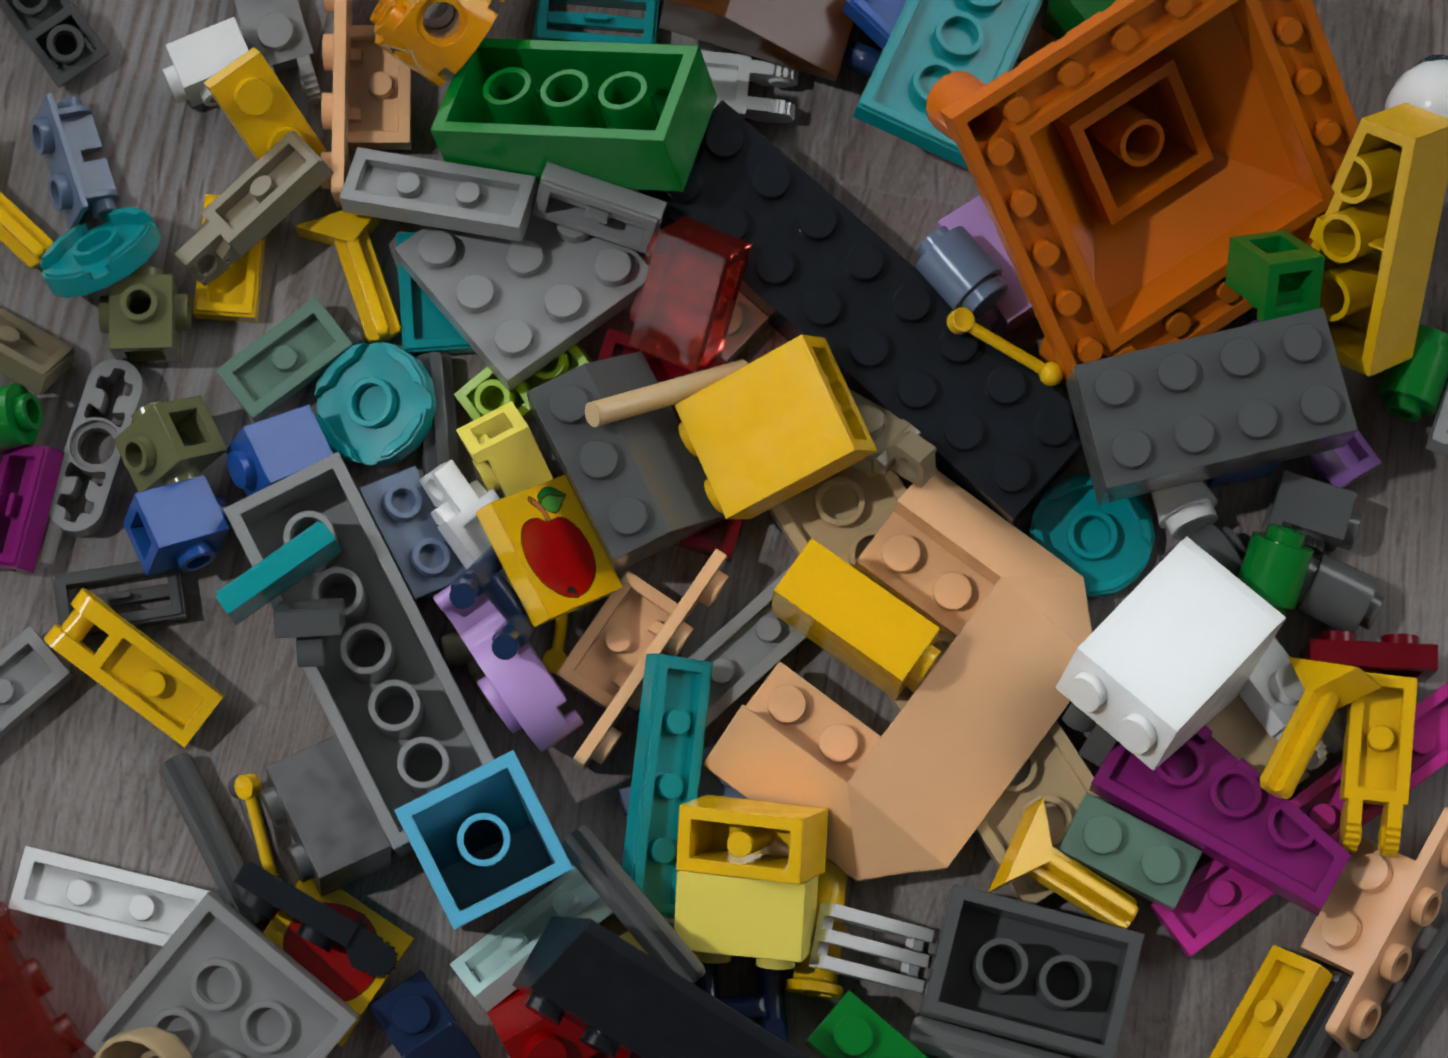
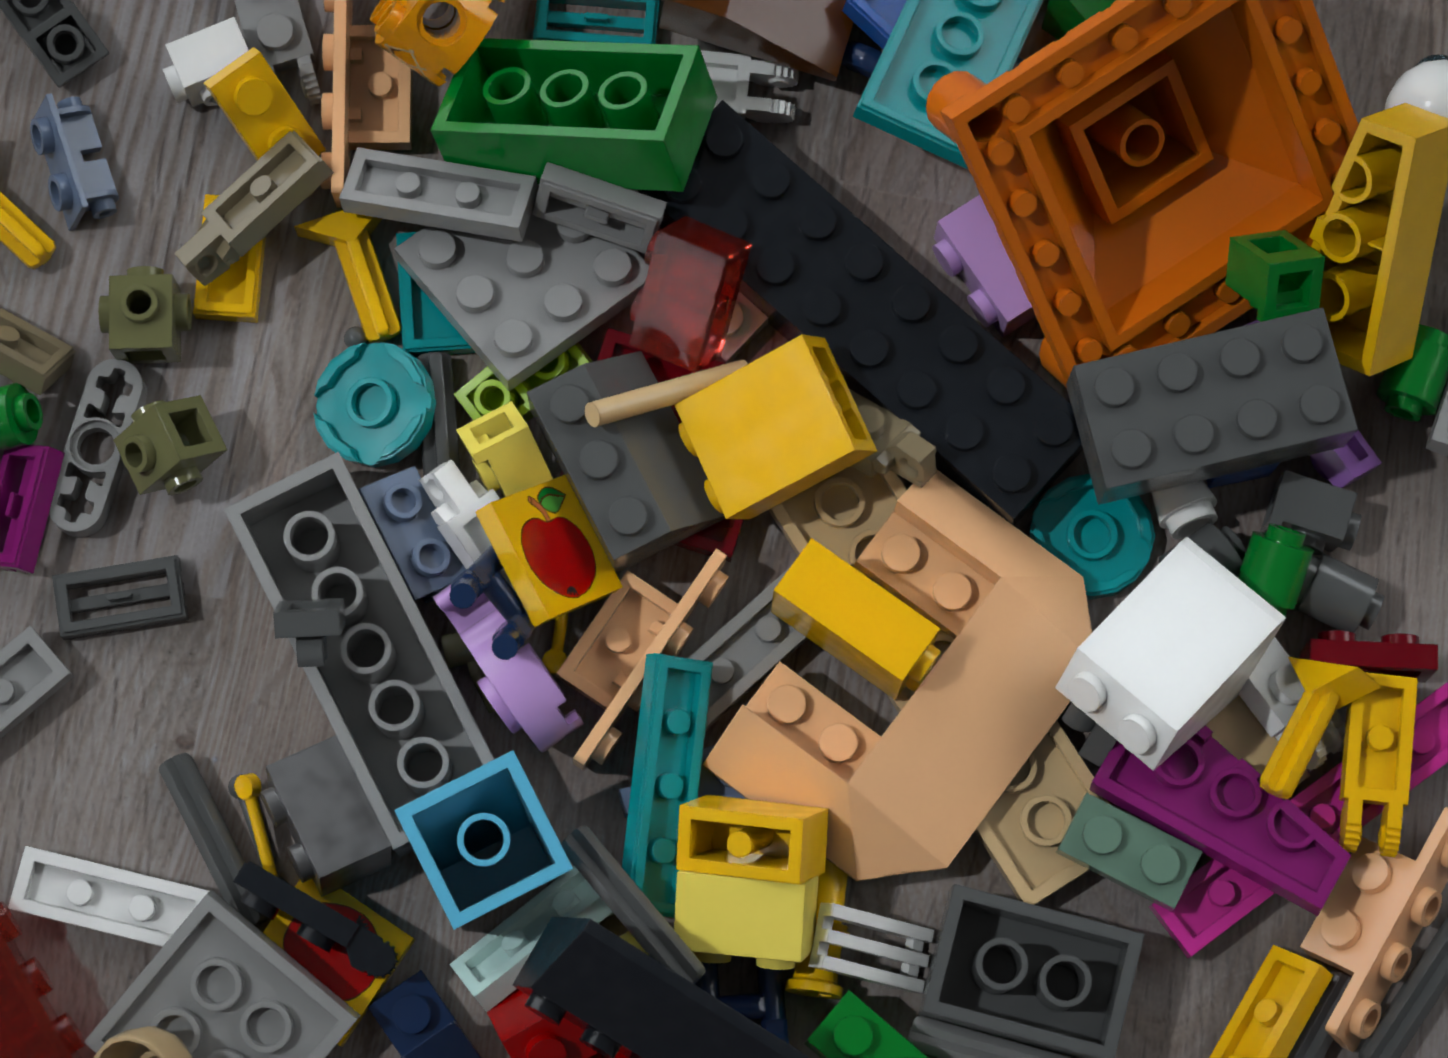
teal tile [40,207,162,298] -> none
yellow plate [44,588,225,748] -> none
blue brick [123,475,230,577] -> none
sand green plate [215,296,353,423] -> none
teal tile [215,521,342,625] -> none
brick [226,404,333,497] -> none
sand blue brick [916,226,1008,319] -> none
yellow hinge [947,307,1064,386] -> none
yellow piece [988,797,1139,929] -> none

